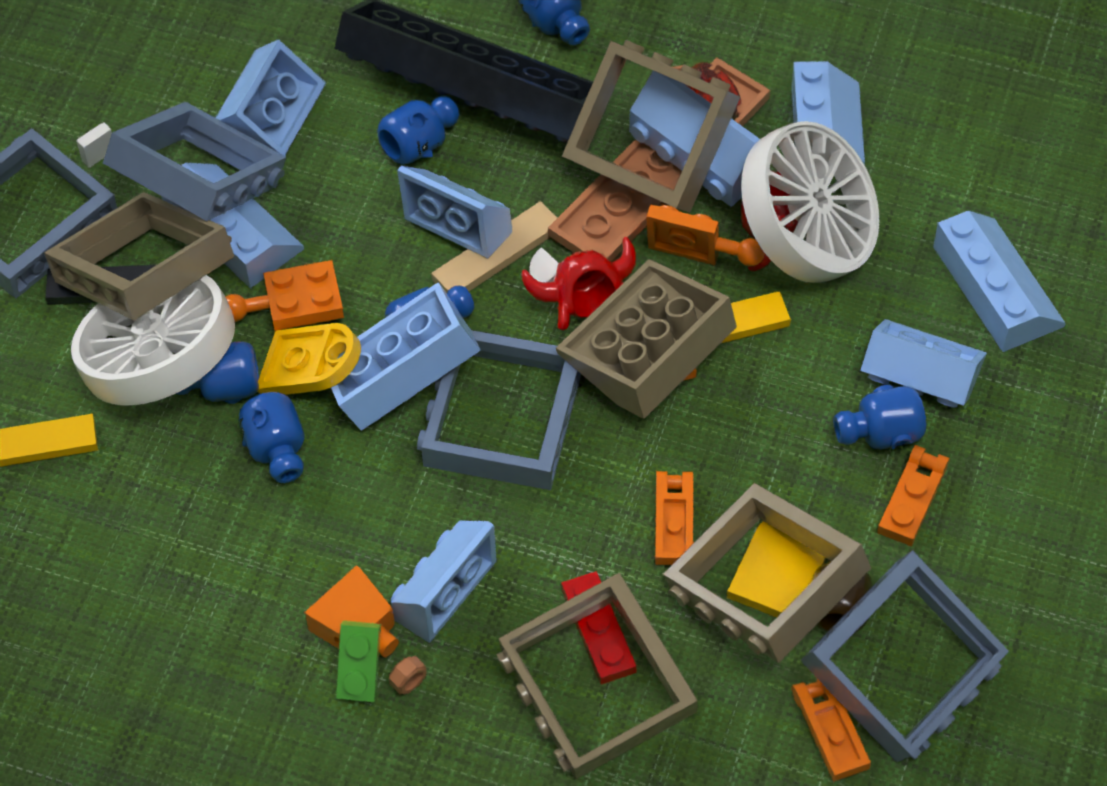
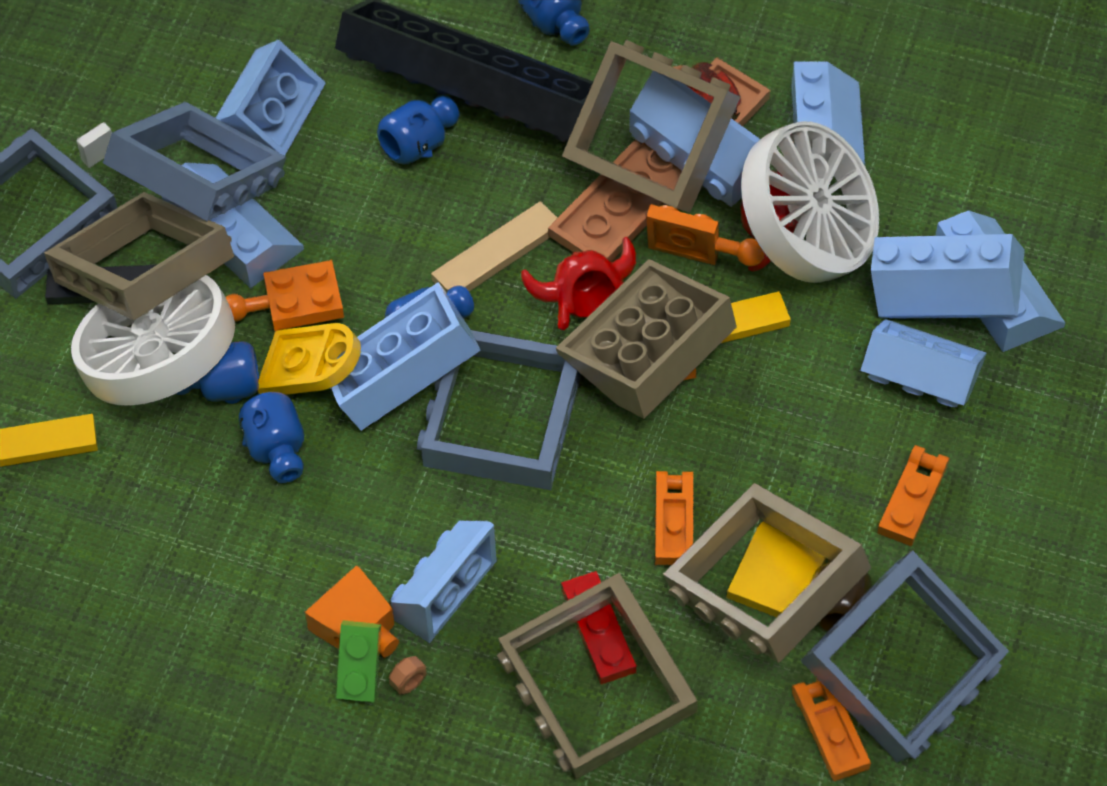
light blue slope [397,166,512,258] -> none
white tile [530,247,559,282] -> none
blue piece [833,385,927,449] -> none
none -> light blue slope [871,234,1024,319]

